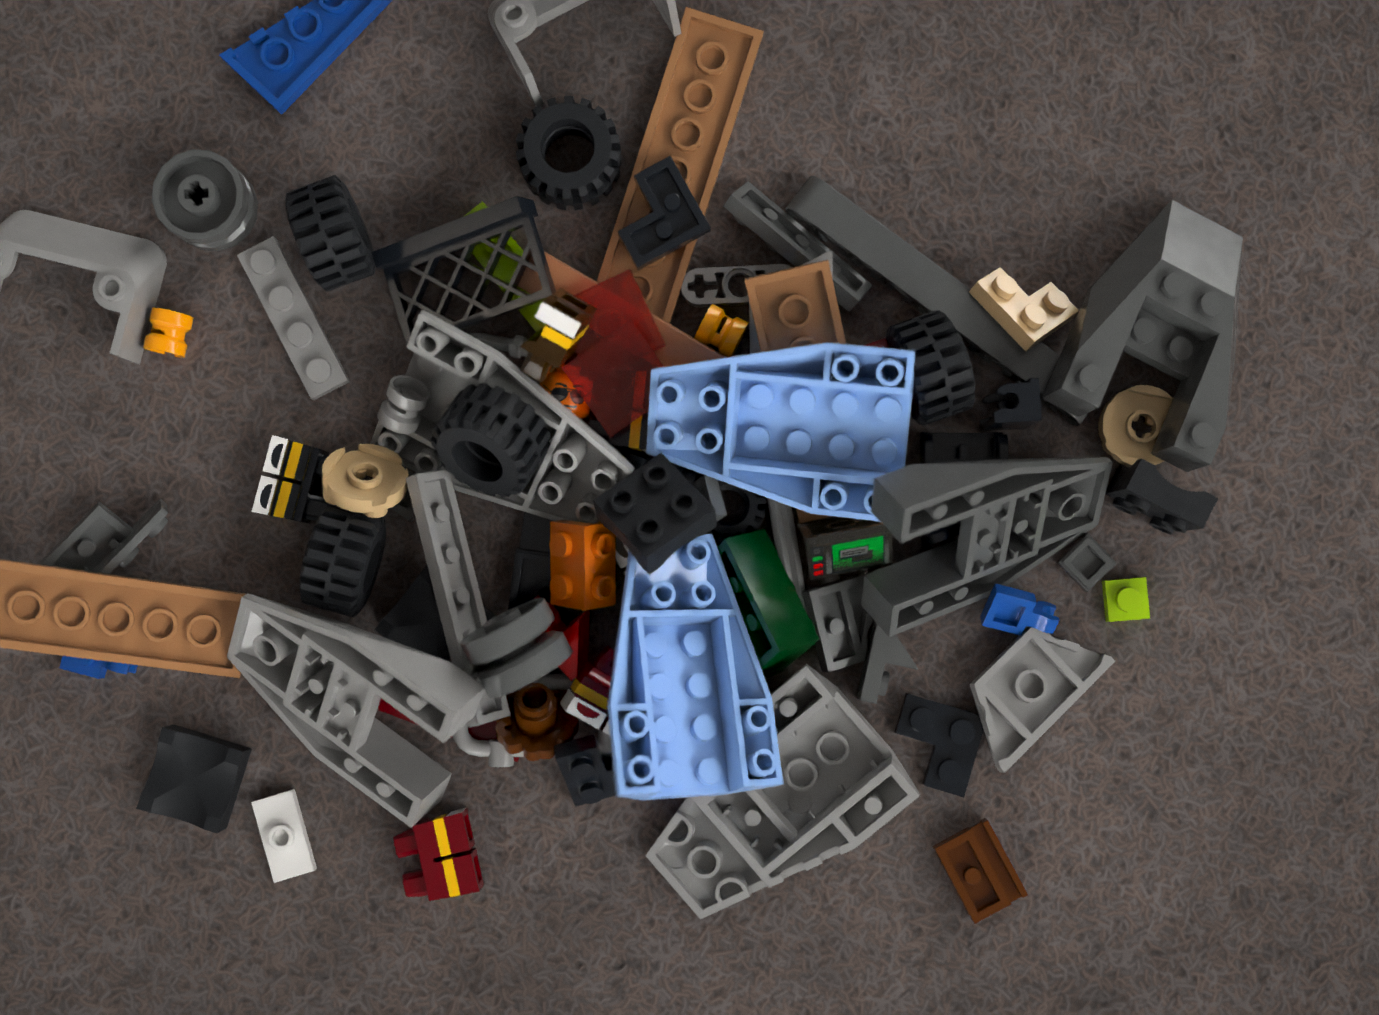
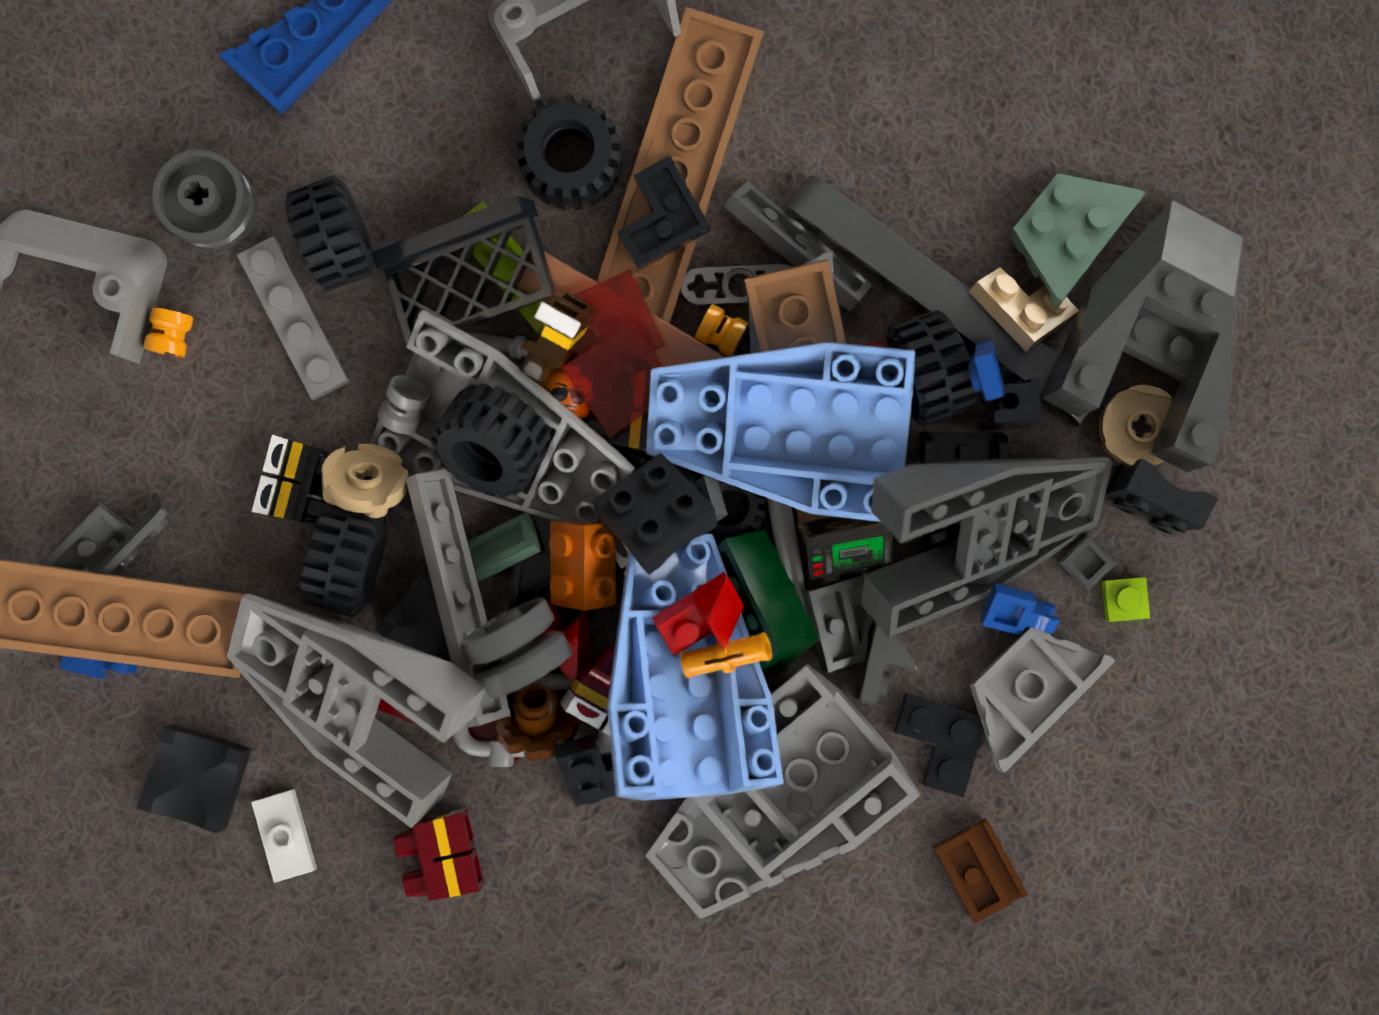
none -> sand green tile [467,512,541,582]
none -> red slope [651,572,744,656]
none -> light orange pin [681,632,772,678]
none -> blue plate [968,339,1004,401]
none -> sand green wing [1009,173,1145,309]

